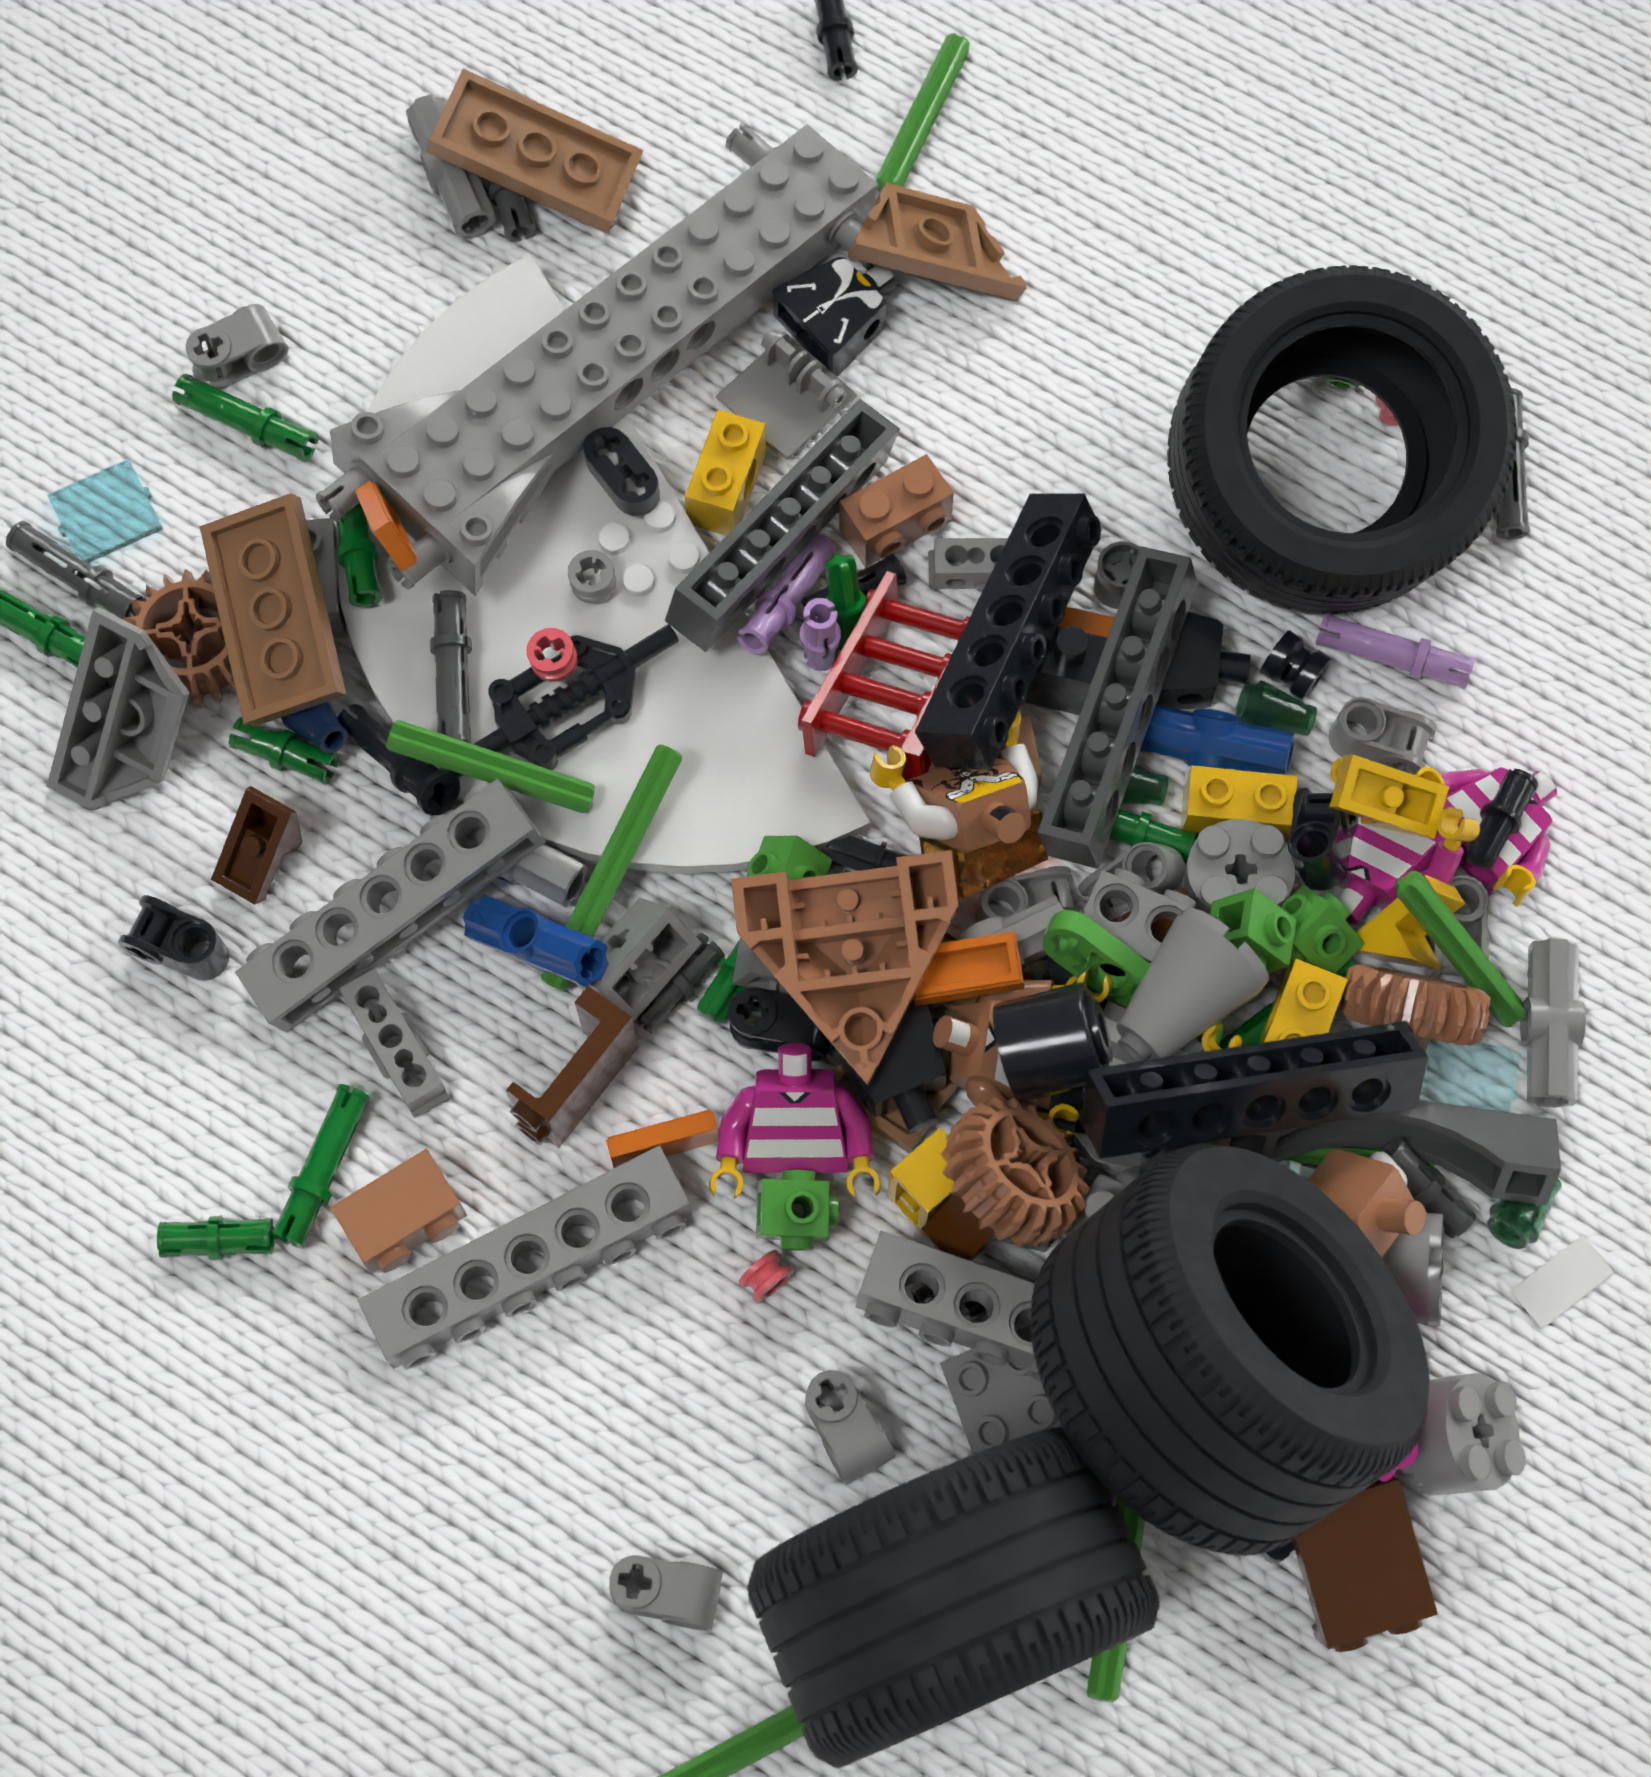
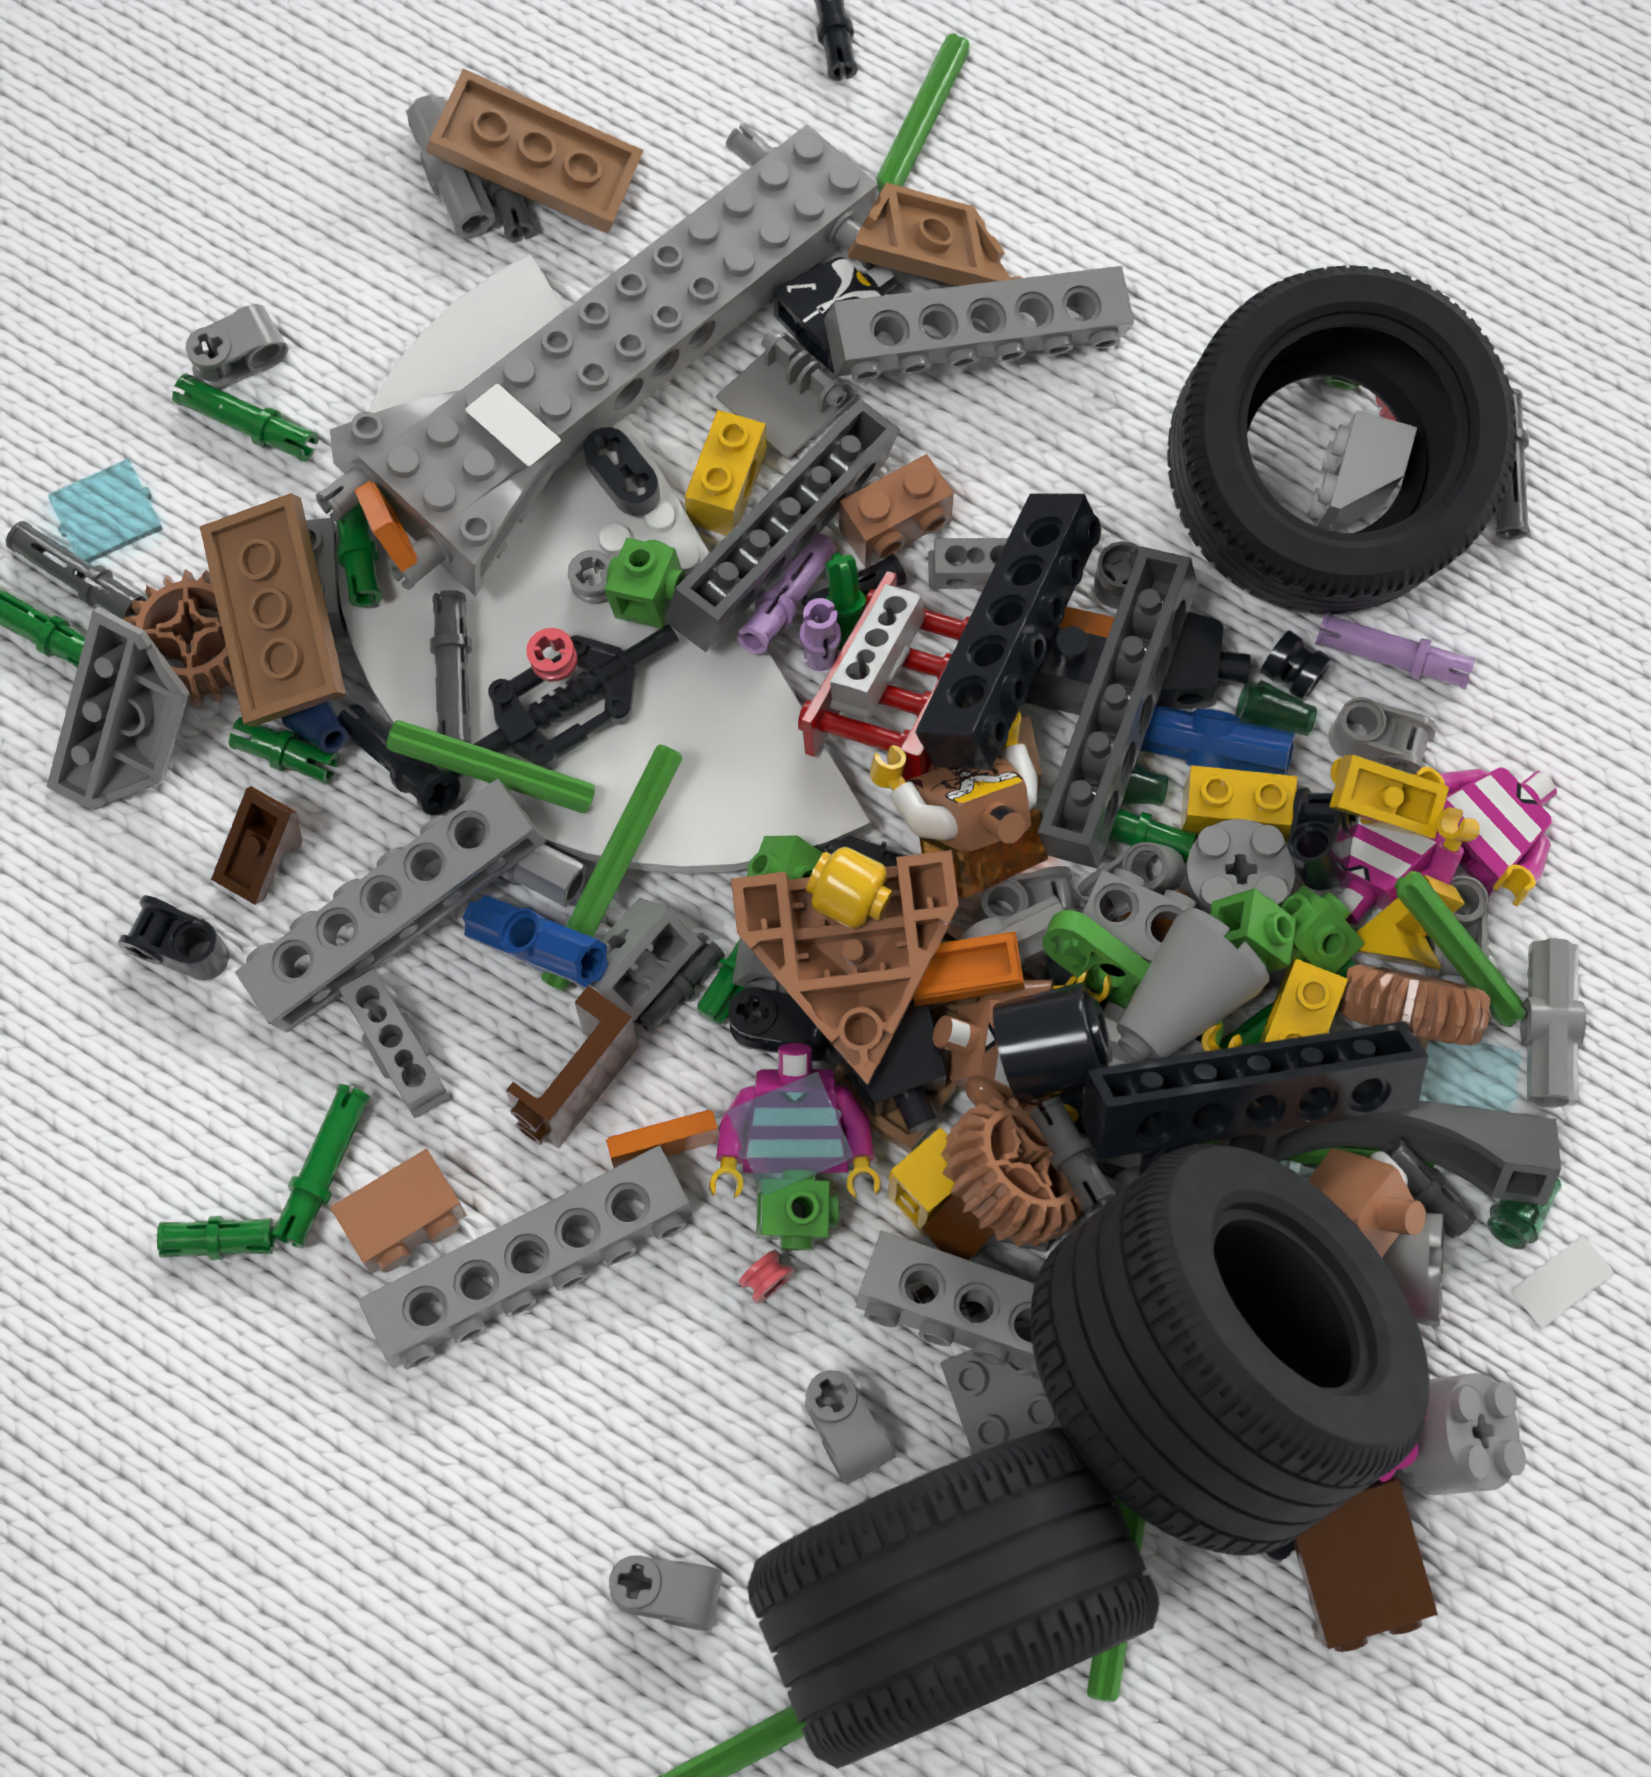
black axle [1465,768,1539,869] -> none
none -> white sticker [465,384,561,466]
none -> bright green brick [604,538,687,629]
none -> clear light blue piece [727,1072,854,1196]
none -> yellow head [806,847,893,929]
none -> light grey brick [824,266,1134,381]
none -> light grey piece [830,584,925,719]
none -> dark grey pin [1029,1097,1117,1214]
none -> white slope [1307,410,1417,531]

